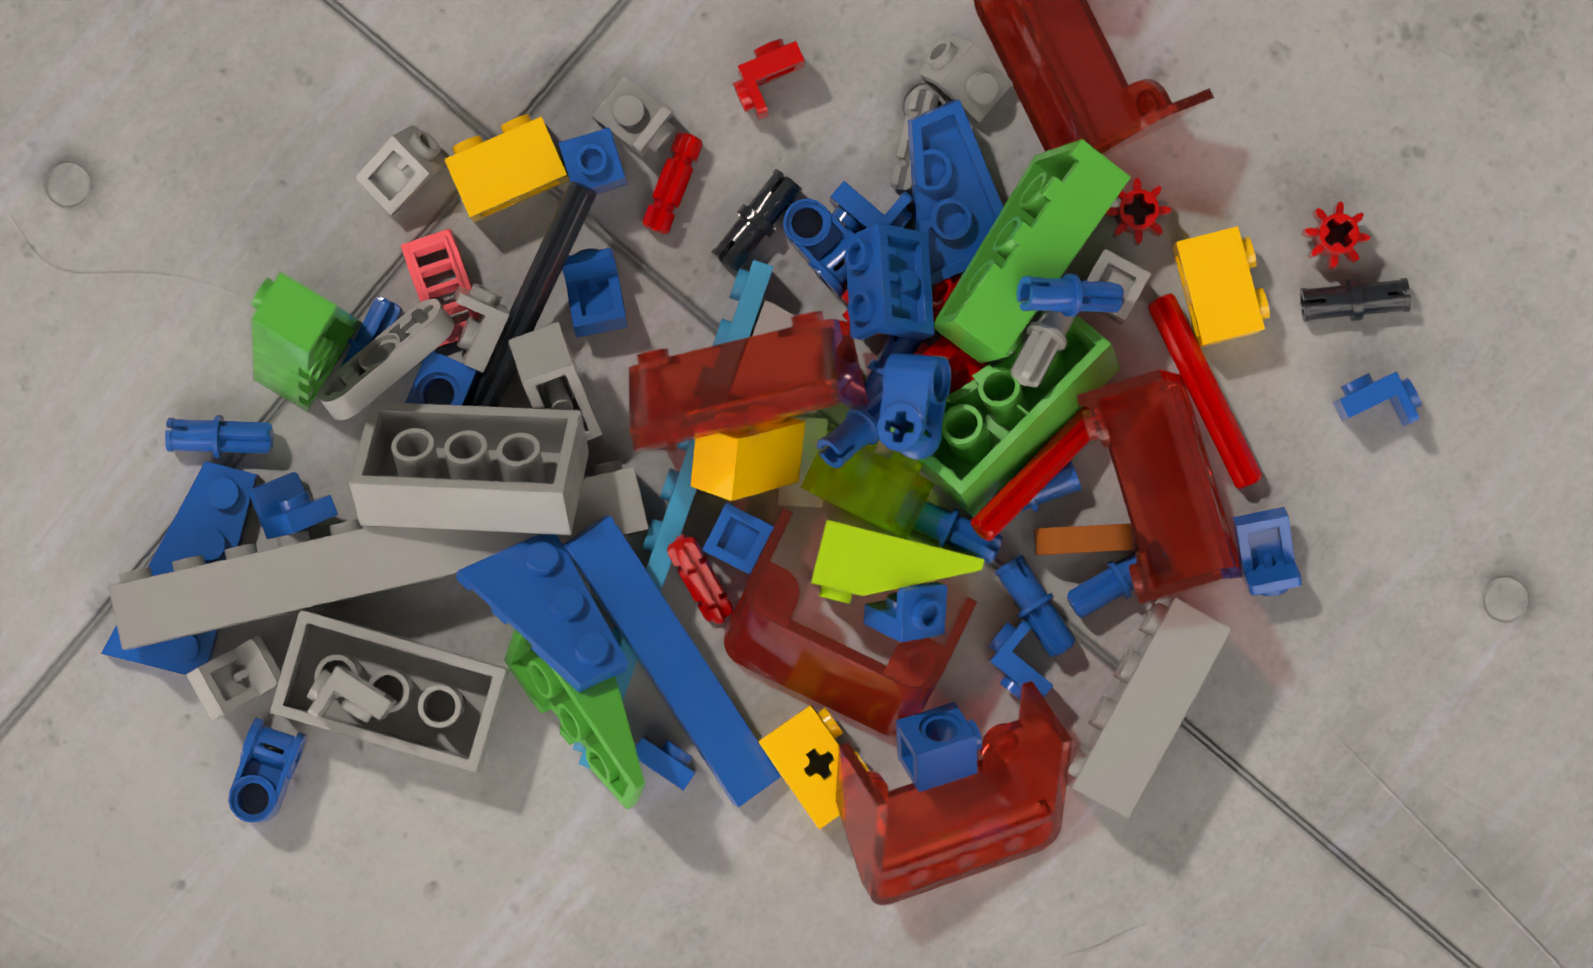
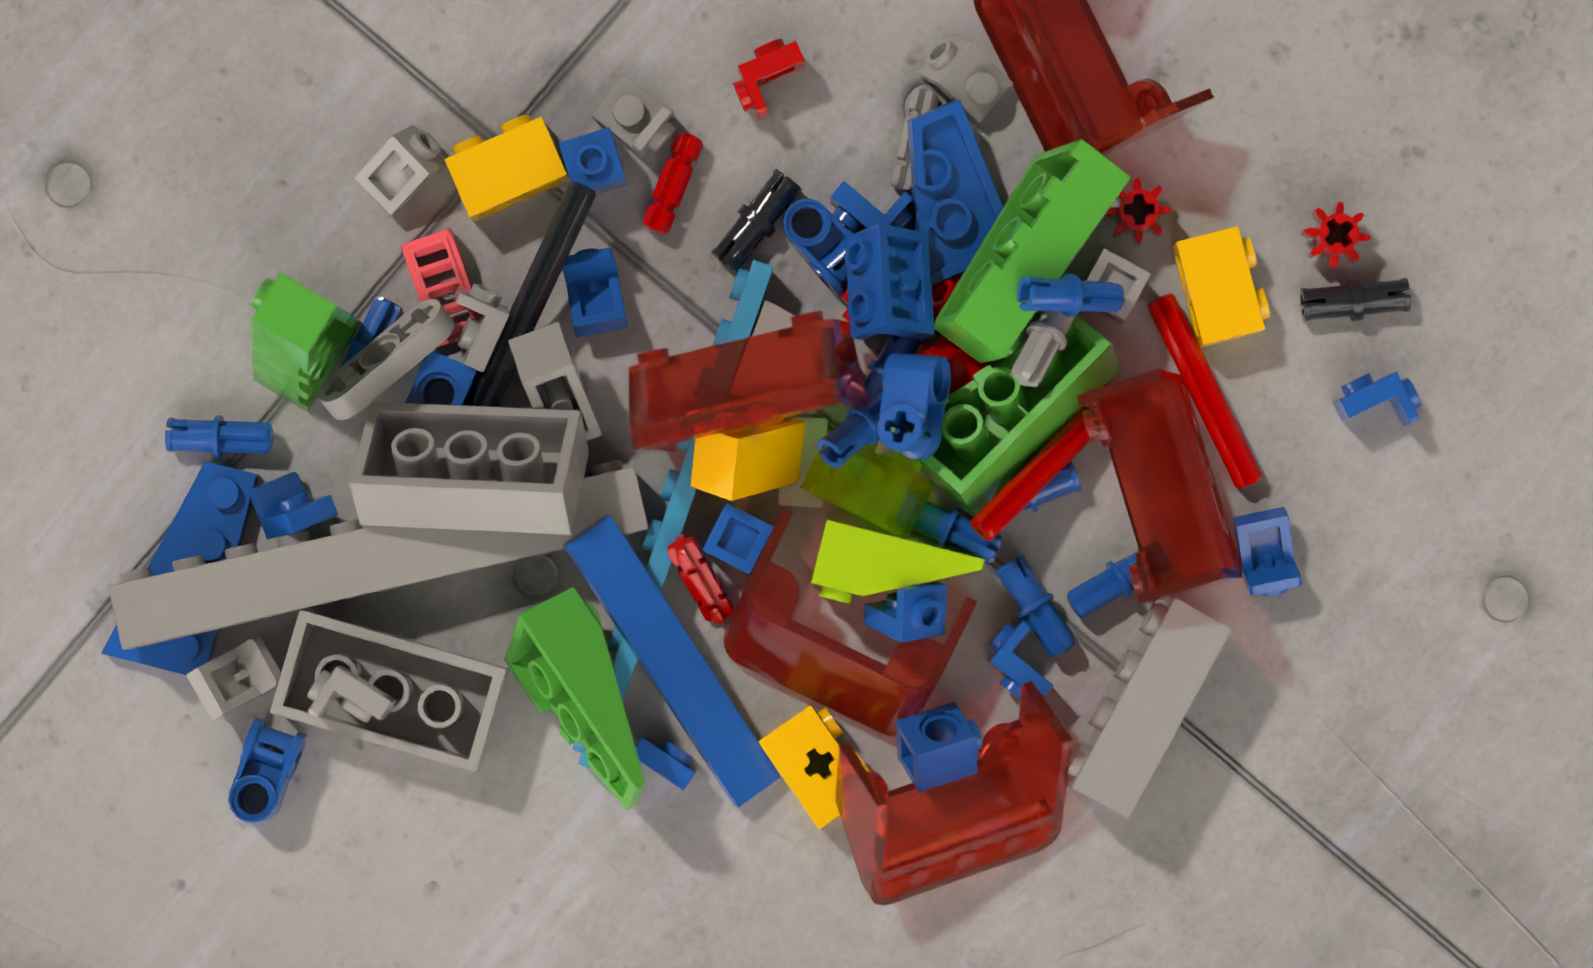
blue wing [456,534,629,692] -> none
dark orange beam [1034,523,1136,556] -> none

